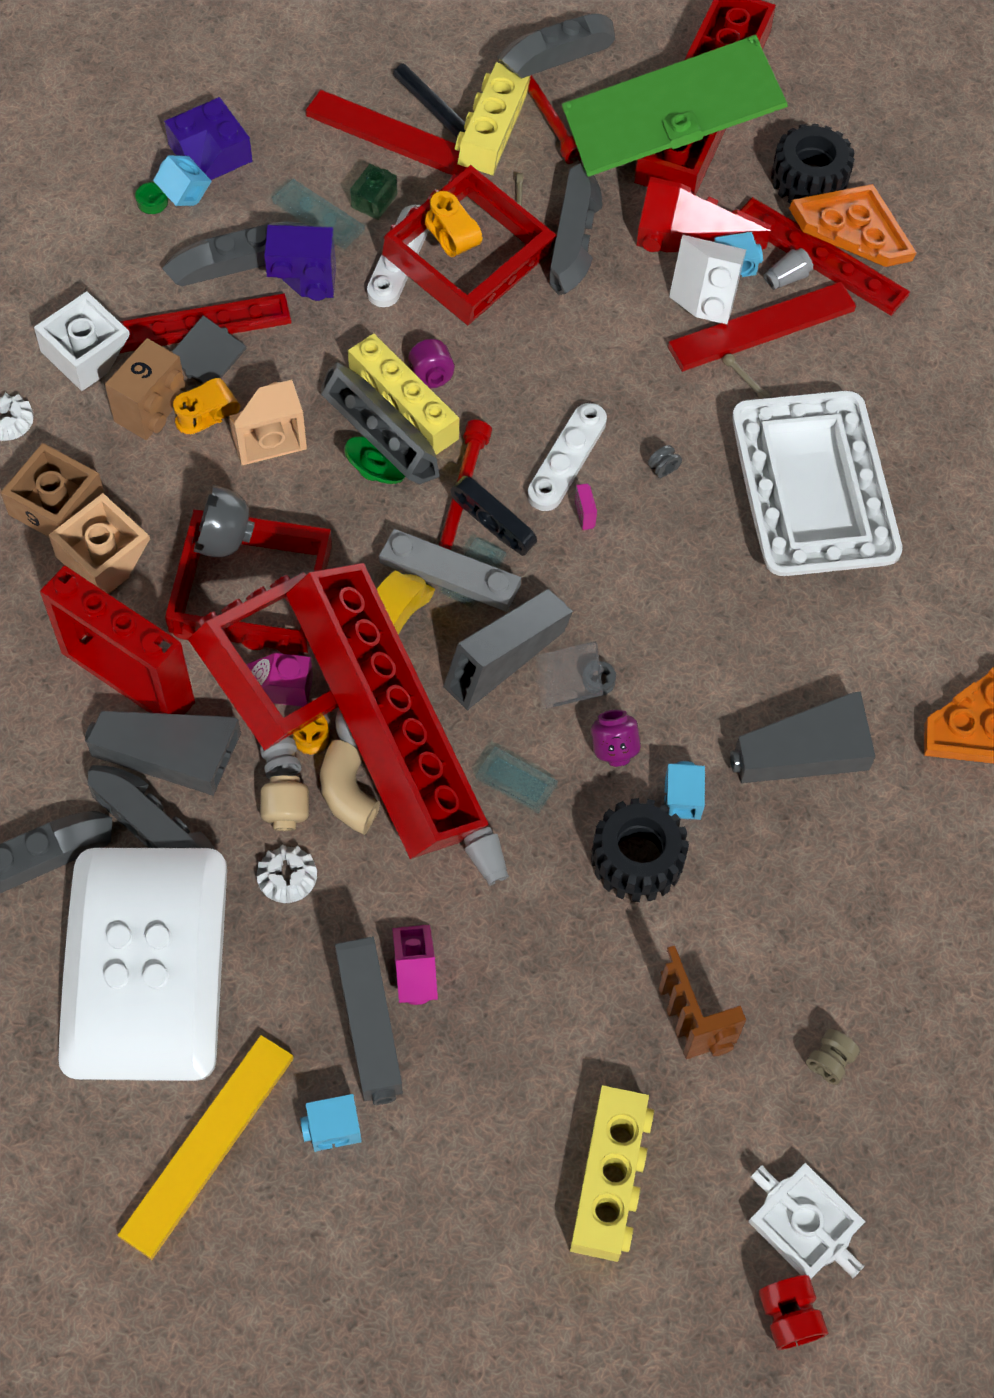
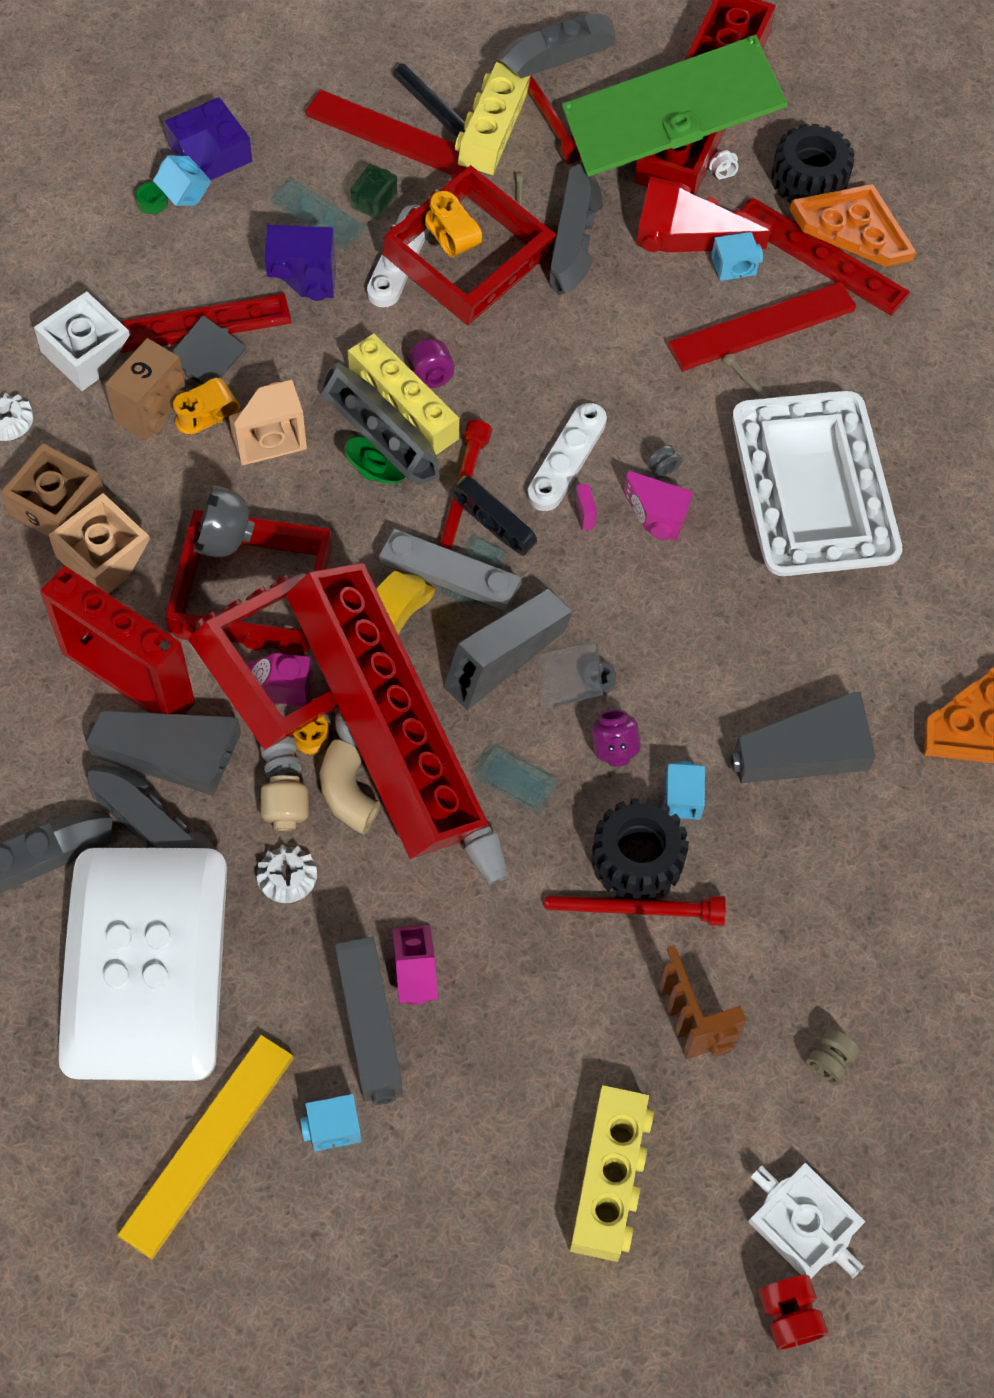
dark grey brick [162,221,310,286] -> none
white slope [669,235,746,324] -> none
light grey cone [763,248,813,291] -> none
none -> red piece [543,895,726,926]
none -> dark pink slope [624,471,693,541]
none -> white plate [709,150,739,180]

